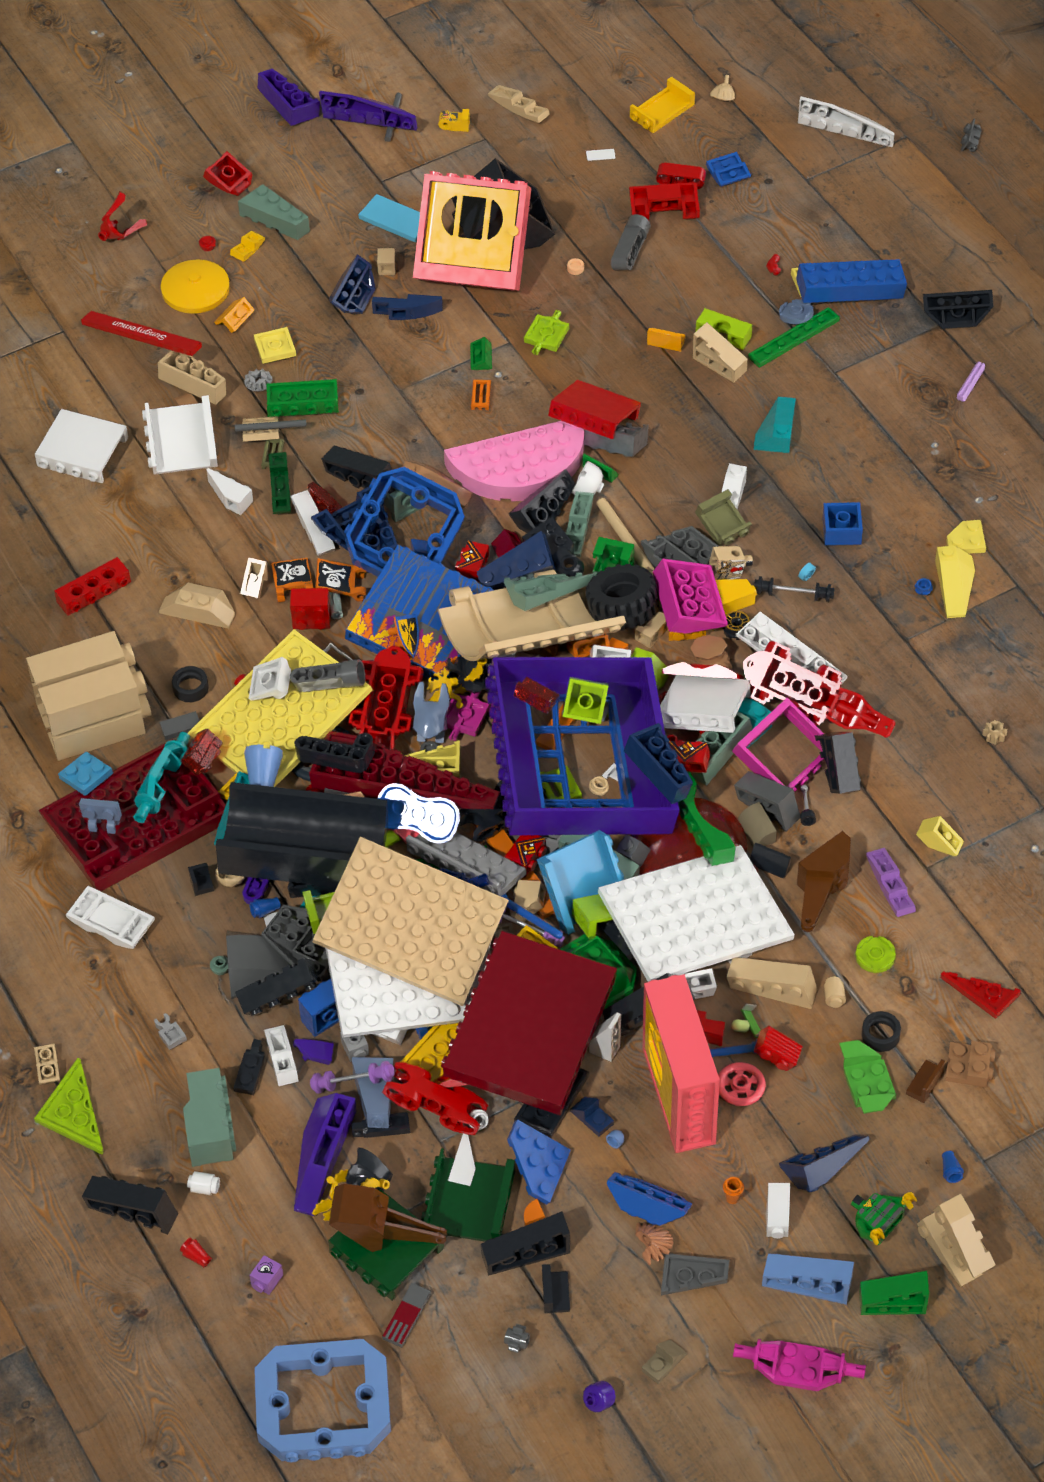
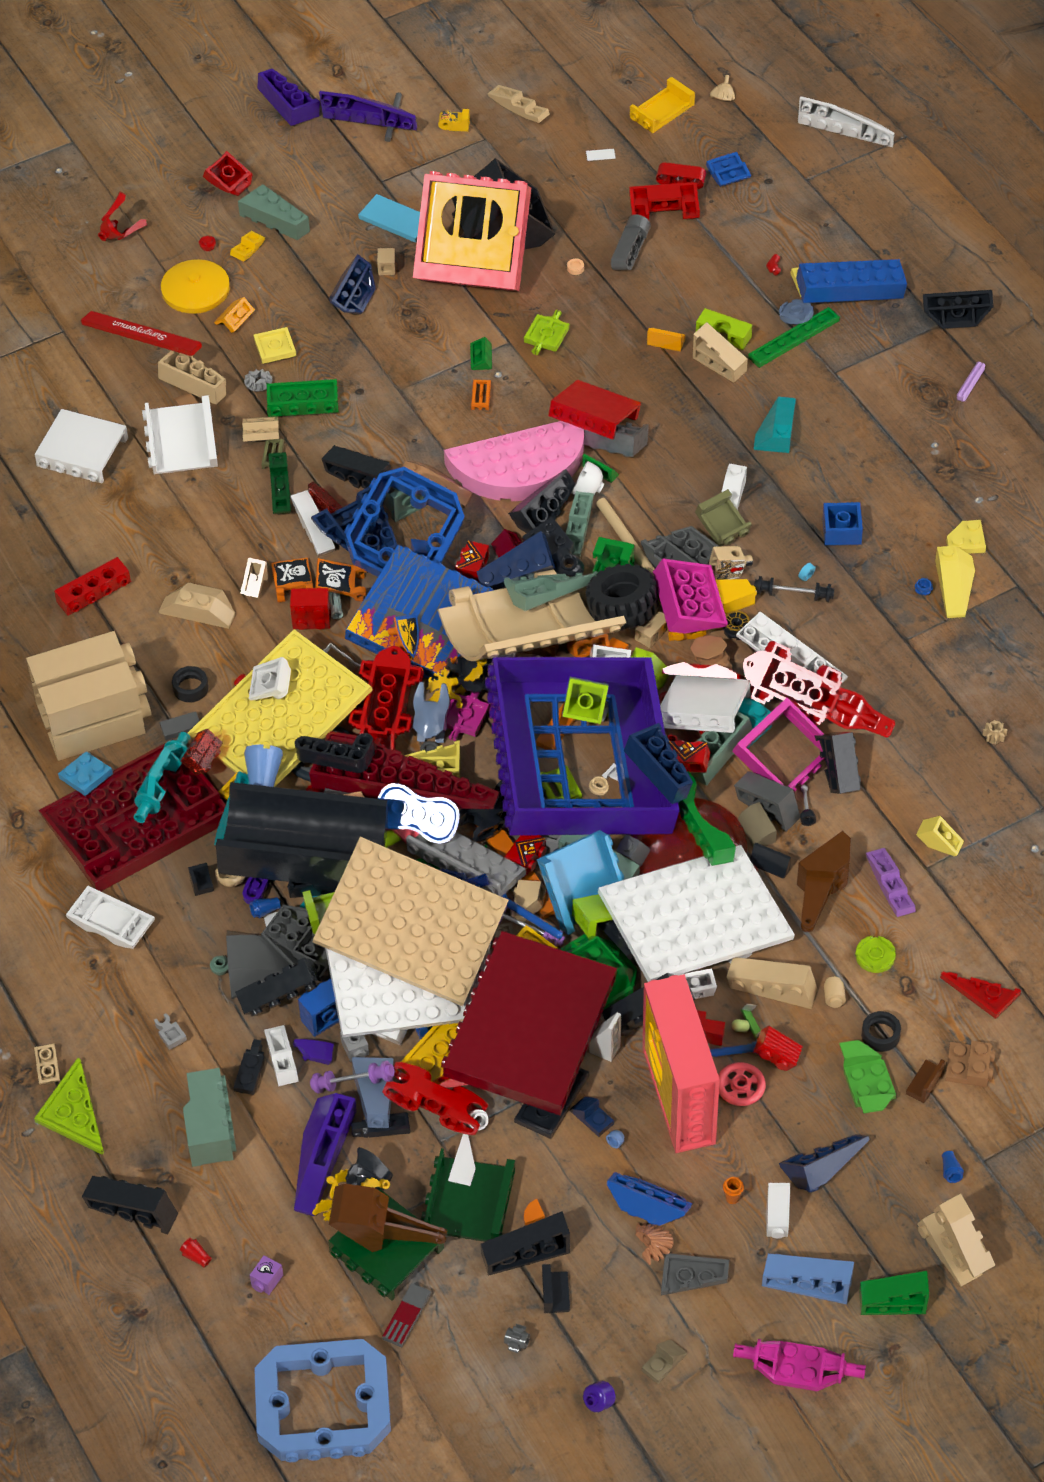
sand blue plate [79,798,122,834] -> none
white brick [187,1171,220,1195] -> none
white slope [206,468,253,515] -> none
dark grey bar [235,419,306,432] -> none
dark grey beam [290,659,365,692] -> none
dark blue slope [372,294,443,320] -> none
blue plate [507,1119,571,1205] -> none
clear red bracket [514,677,560,714] -> none
torso [851,1192,917,1246] -> none
dark grey hinge [961,118,982,152] -> none

